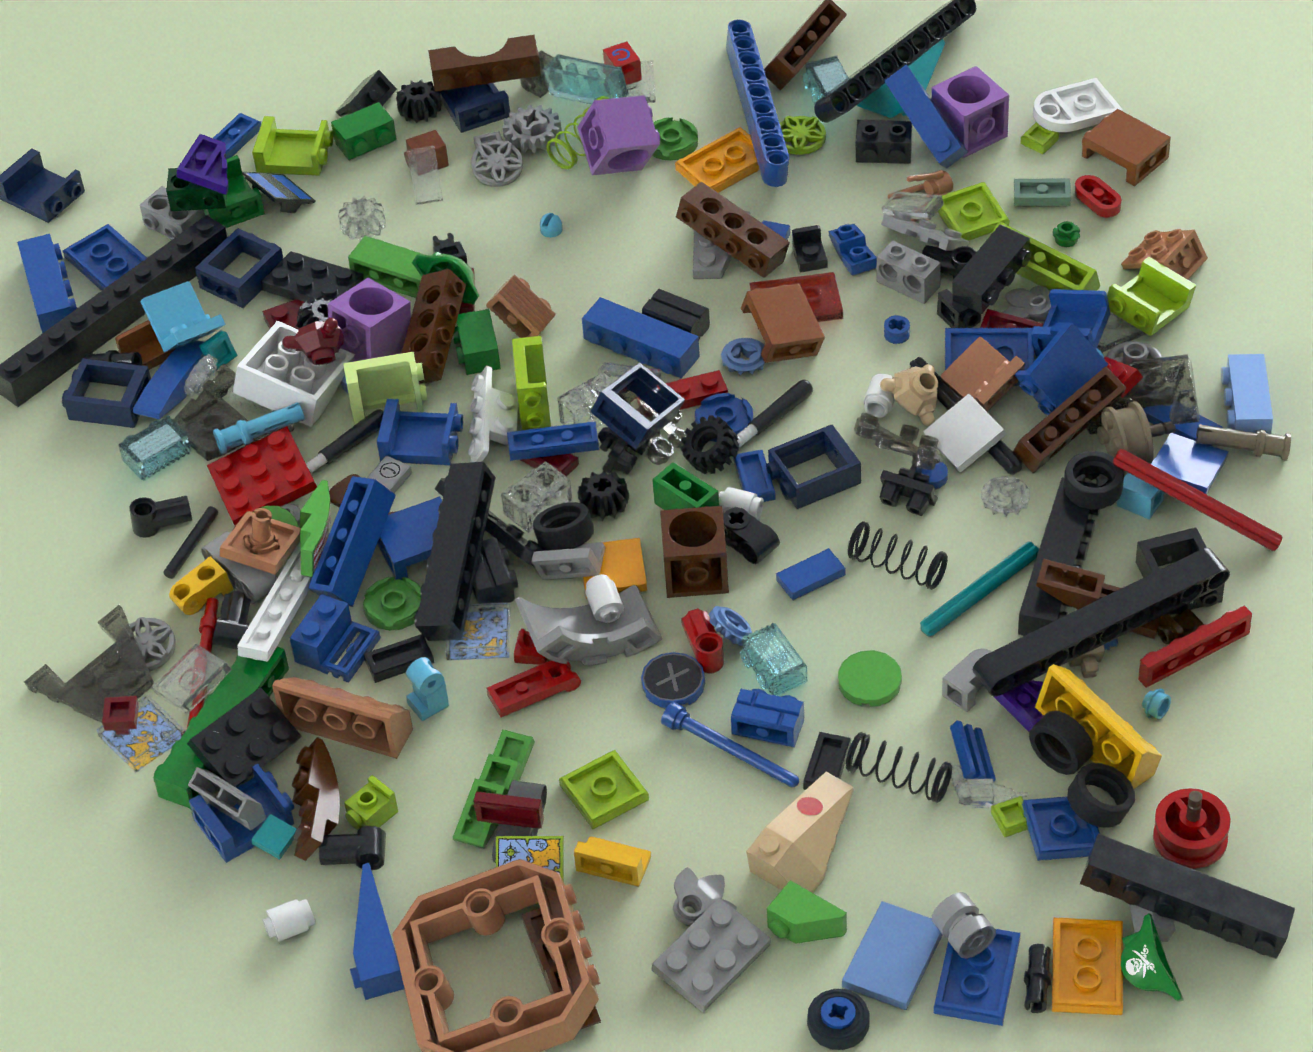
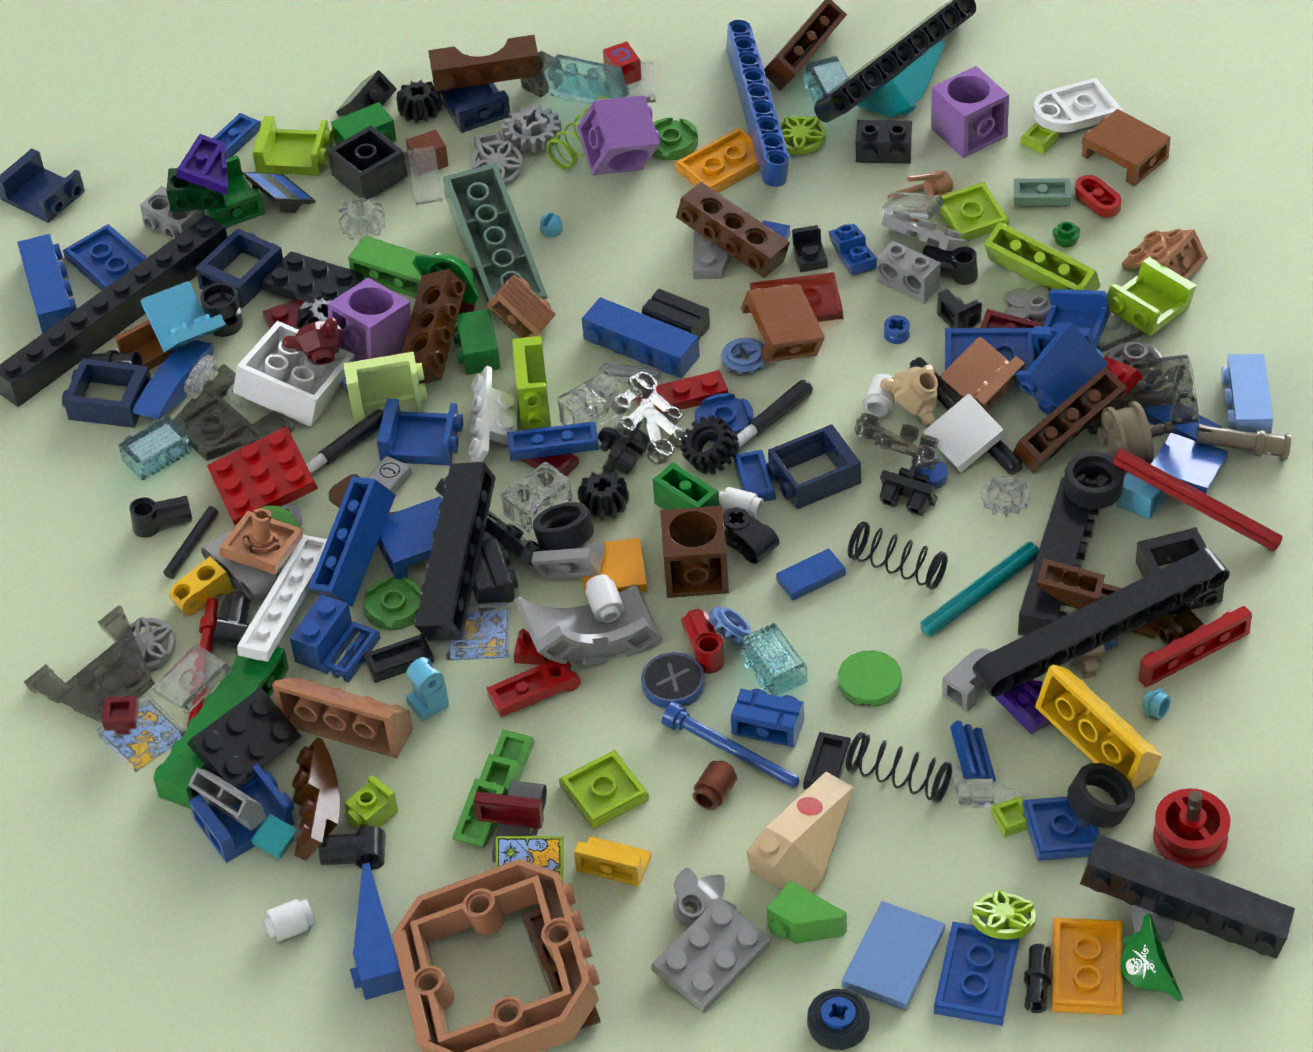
teal tile [199,330,238,371] -> none
medium azure pin [213,402,305,455] -> none
bright green slope [300,480,330,577] -> none
black plate [433,233,468,265] -> none
dark blue window [590,362,685,450] -> none
blue slope [885,64,968,169] -> none
light grey wheel [932,892,996,959] -> none
black brick [952,224,1031,314] -> none
black tyre [1029,711,1094,775] -> none
none -> black wheel [200,282,243,337]
none -> black brick [327,125,408,202]
none -> sand green slope [443,163,547,313]
none -> copper brick [693,761,737,810]
none -> lime wheel [971,890,1036,939]

